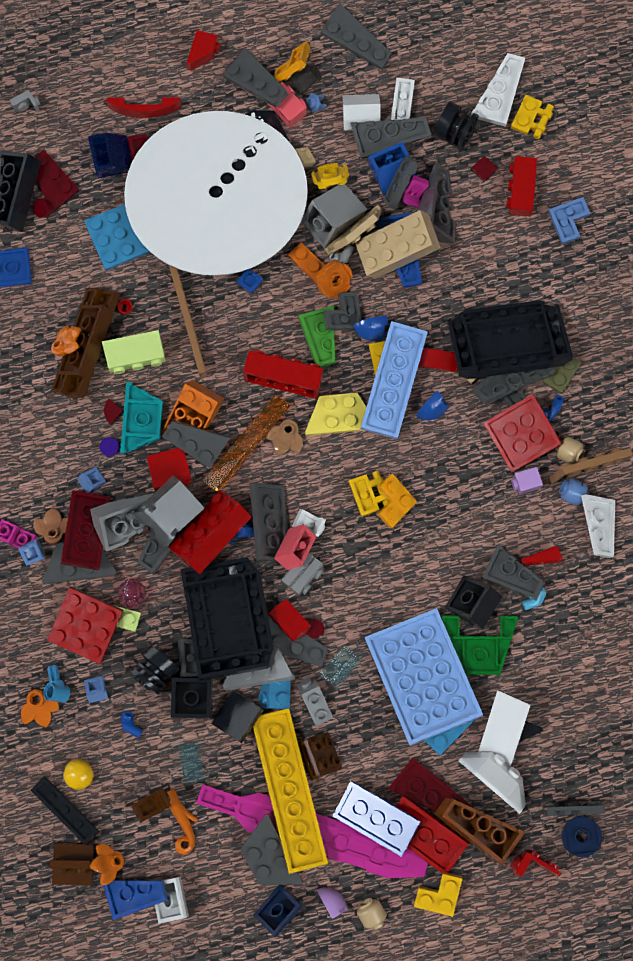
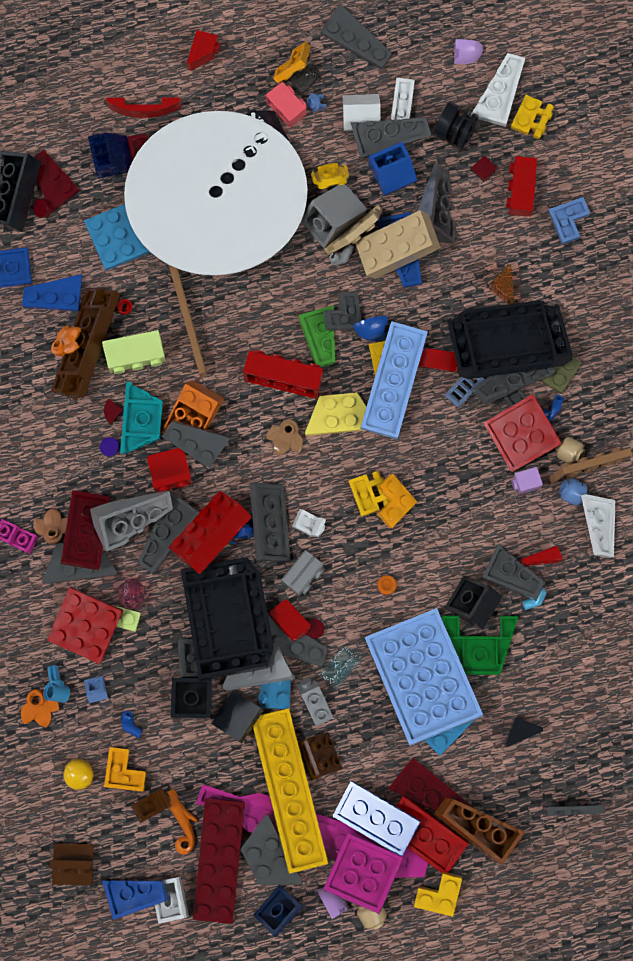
light grey bracket [9,90,40,113] -> none
medium blue slope [18,538,45,566] -> none
black tile [31,776,100,846] -> none
medium blue slope [77,467,106,493] -> none
orange plate [90,844,124,885] -> none
black wheel [127,643,180,695] -> none
piece [132,475,204,547] -> none
clear light blue slope [178,742,205,785] -> none
clear orange tile [203,395,290,493] -> none
dark grey wing [223,48,288,108] -> none
blue plate [237,269,263,295] -> none
coral brick [274,524,316,570] -> none
orange plate [288,242,337,284] -> none
tan tile [295,147,316,167] -> none
orange plate [315,260,353,299] -> none
dark grey hinge [383,156,418,210] -> none
dark pink bracket [402,175,429,208] -> none
blue brick [416,391,450,421] -> none
white wedge [459,752,526,814] -> none
white sticker [478,690,530,767] -> none
red bracket [510,850,562,877] -> none
dark blue plate [561,816,602,857] -> none
none -> blue wing [22,274,83,312]
none -> light orange plate [104,747,147,792]
none -> dark red plate [193,798,245,924]
none -> dark pink plate [323,833,403,915]
none -> orange tile [377,575,397,595]
none -> sand blue slope [444,377,485,408]
none -> lavender brick [454,39,483,64]
none -> clear orange slope [489,264,514,304]

